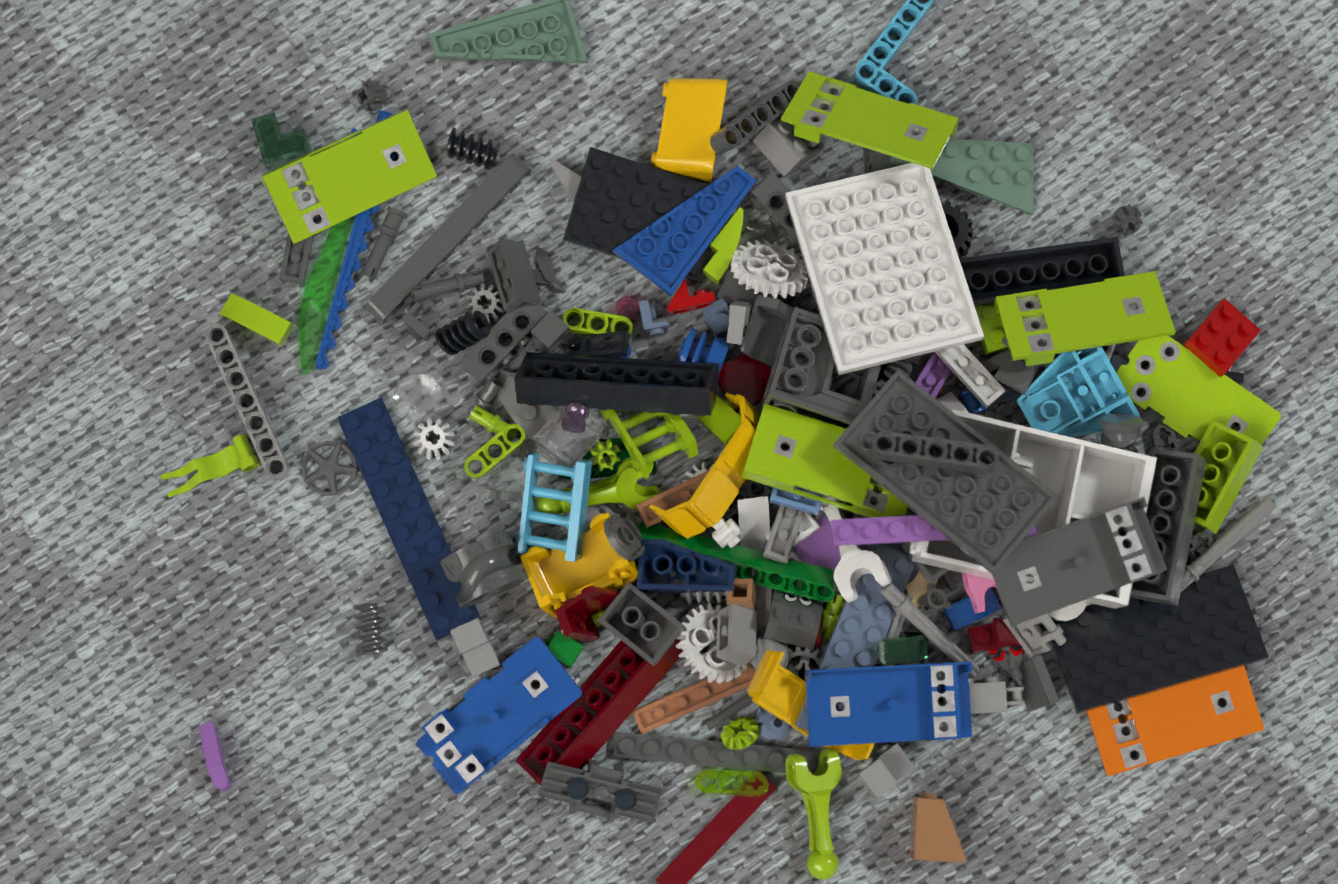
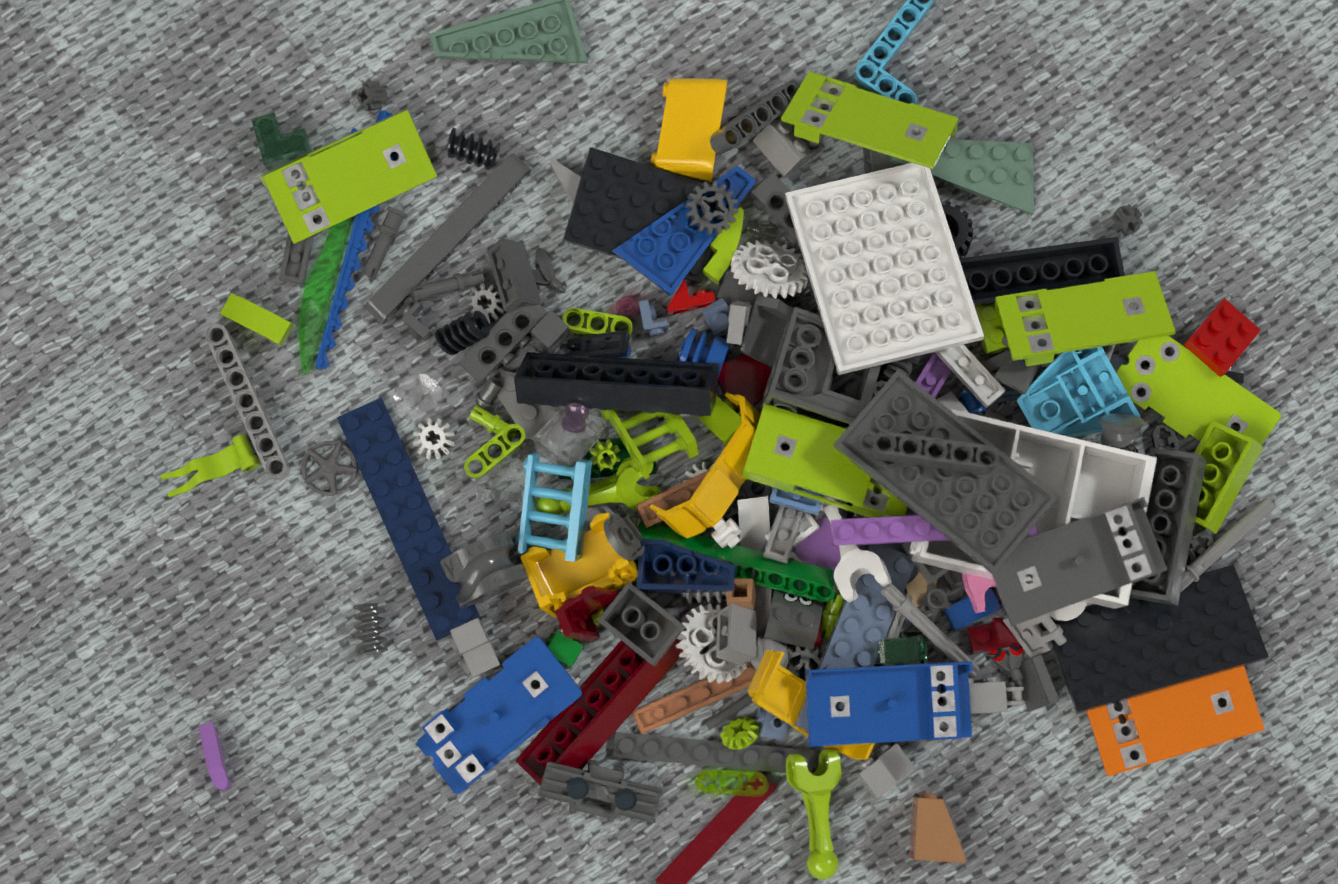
none -> dark grey gear [684,181,739,236]

